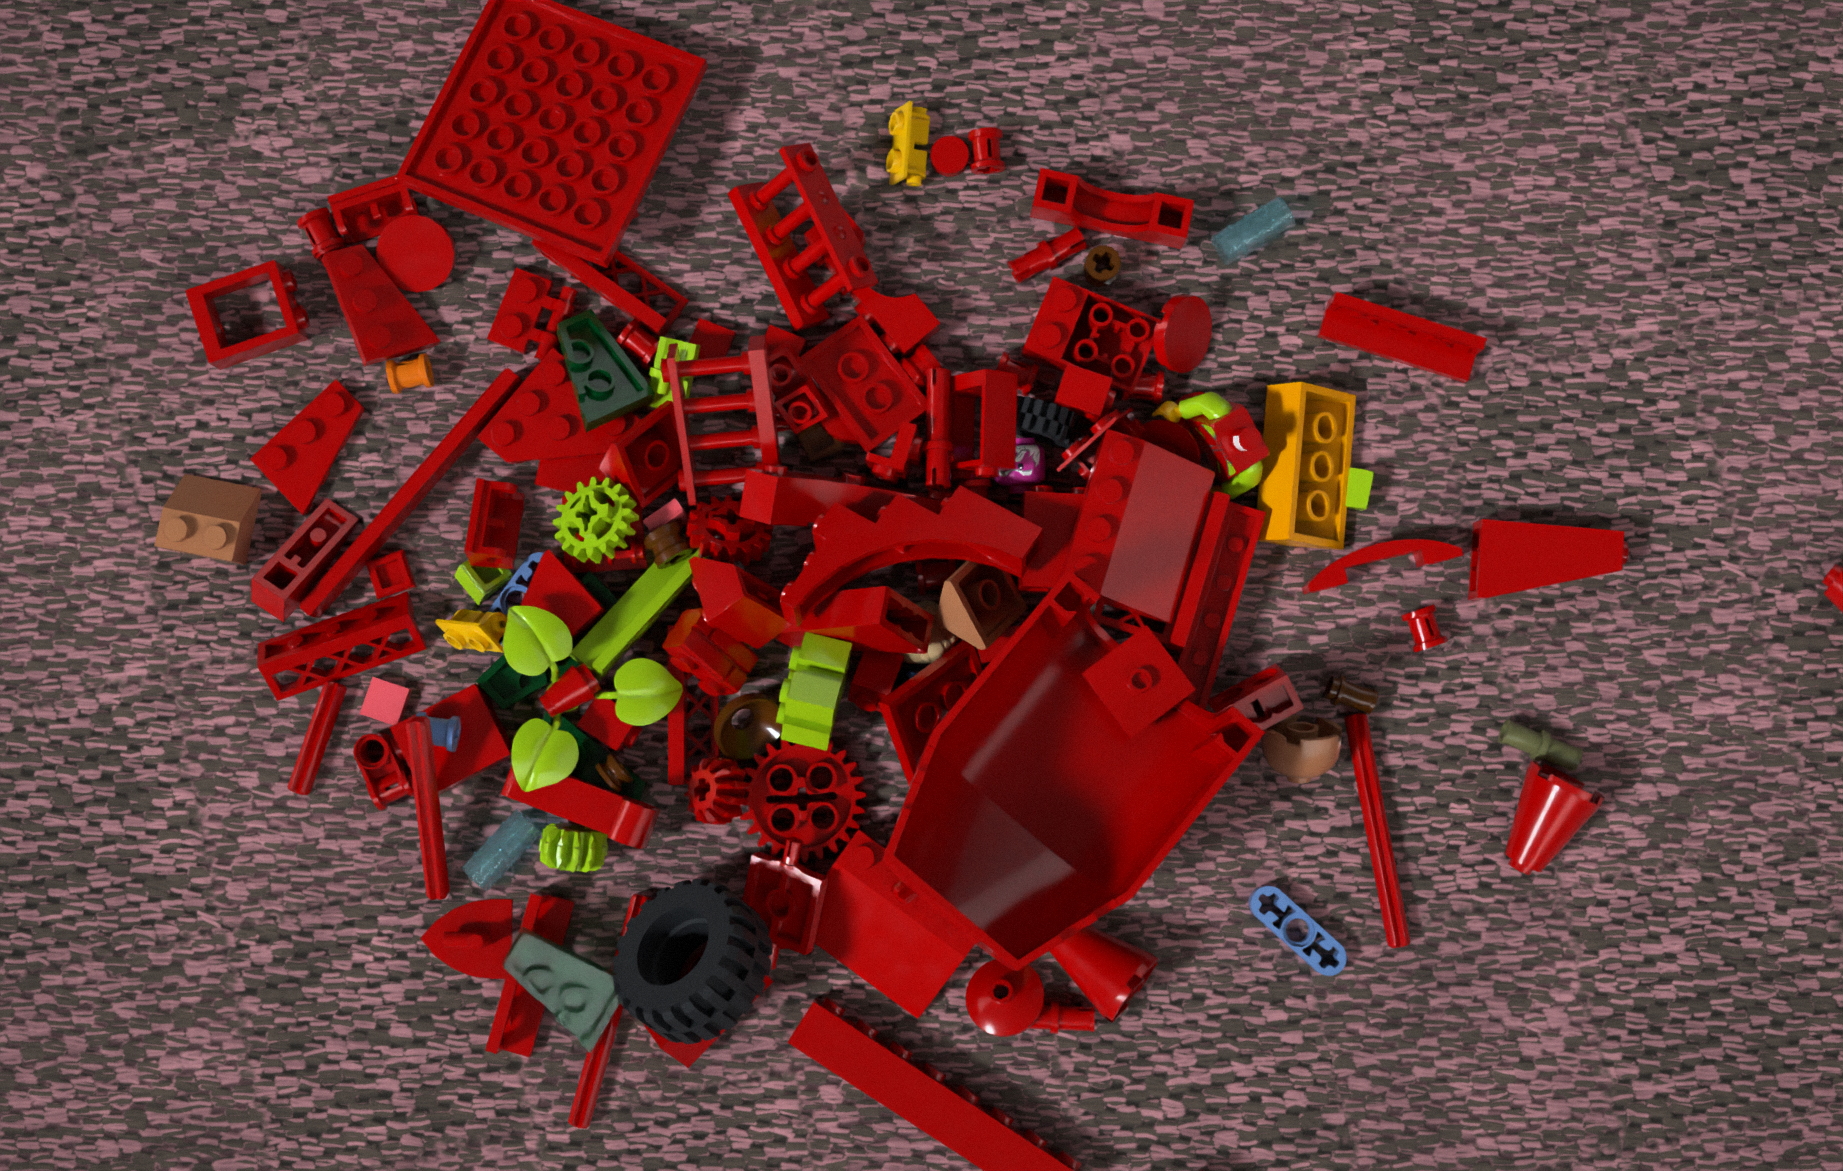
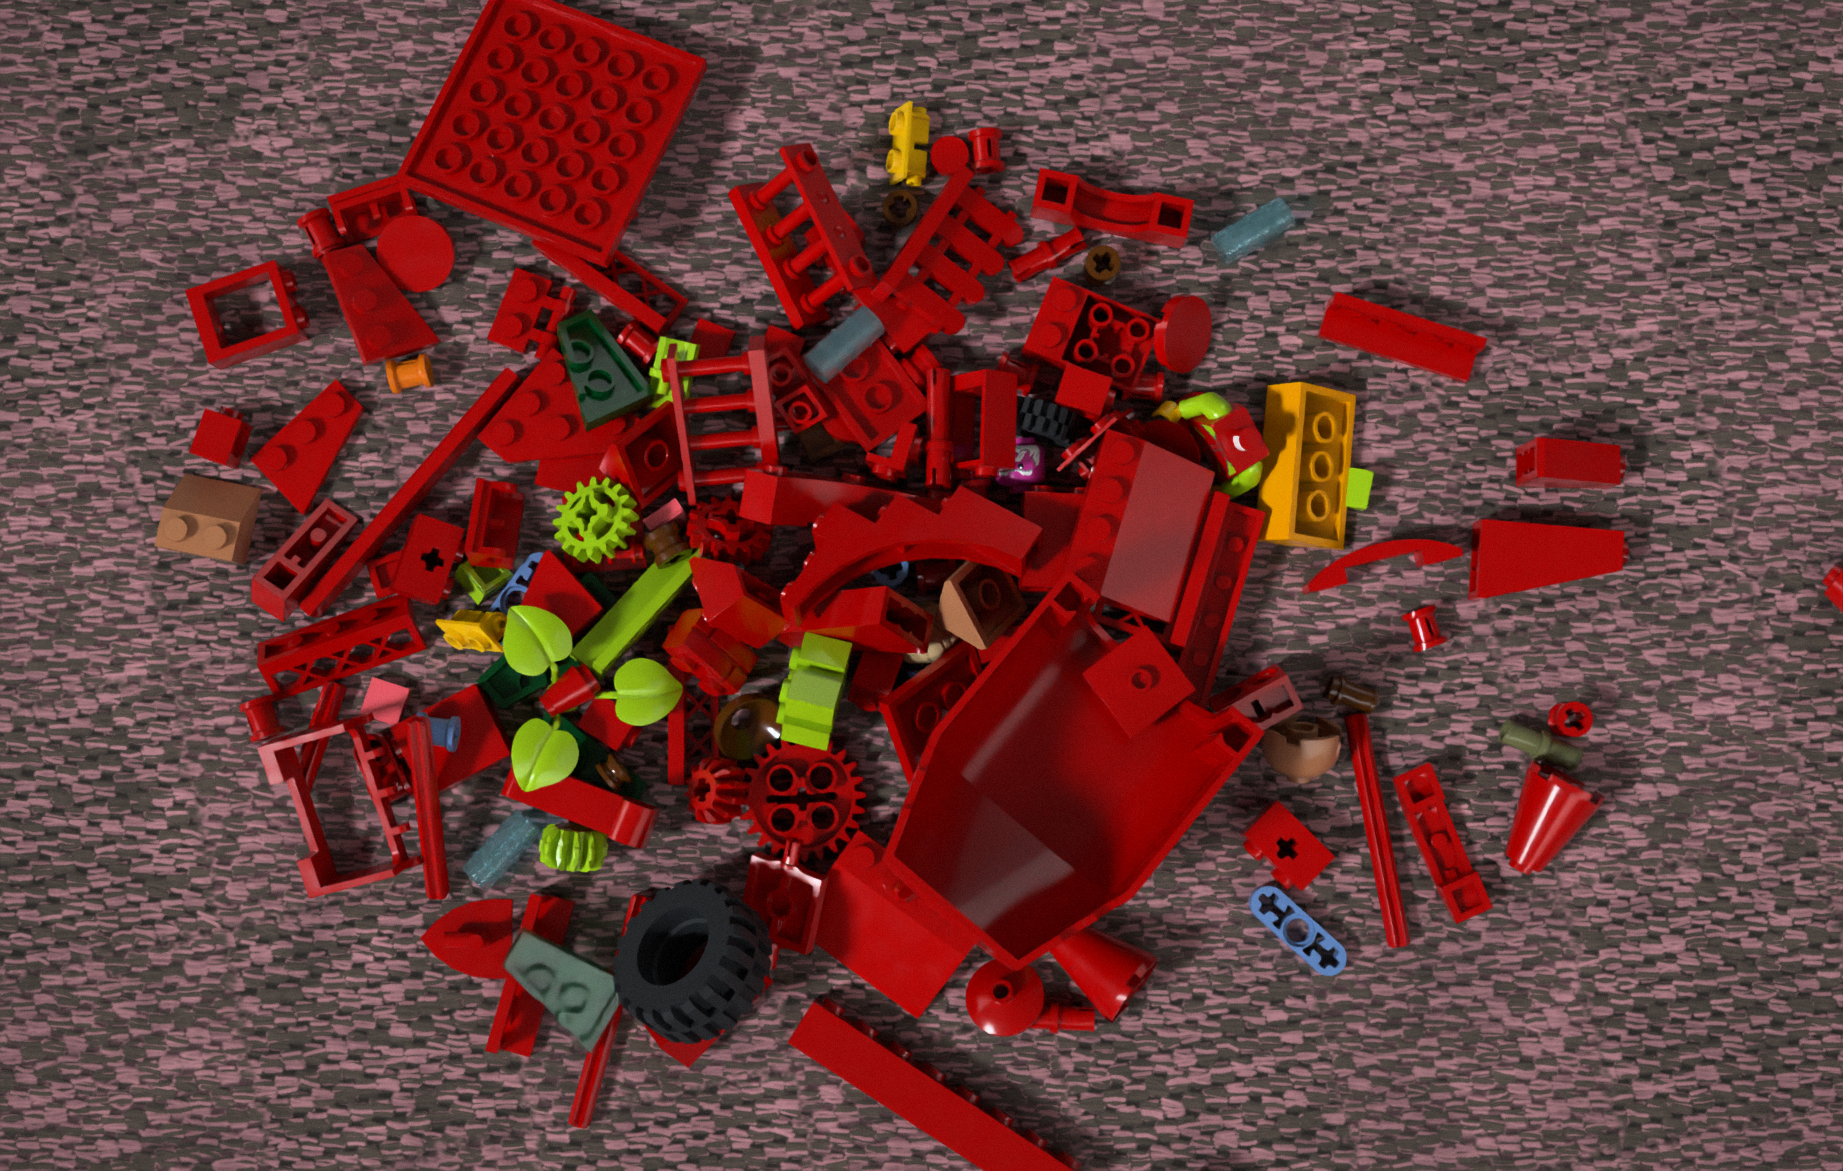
none -> red brick [189,406,253,470]
none -> red bush [239,694,286,744]
none -> red hinge [257,712,423,899]
none -> red brick [388,513,466,606]
none -> clear light blue axle [803,305,885,383]
none -> red fence [870,164,1024,335]
none -> medium blue bush [873,561,908,589]
none -> reddish brown bush [883,190,917,228]
none -> red brick [1239,800,1335,891]
none -> red slope [1392,761,1493,924]
none -> red slope [1516,437,1626,489]
none -> red bush [1547,701,1593,737]

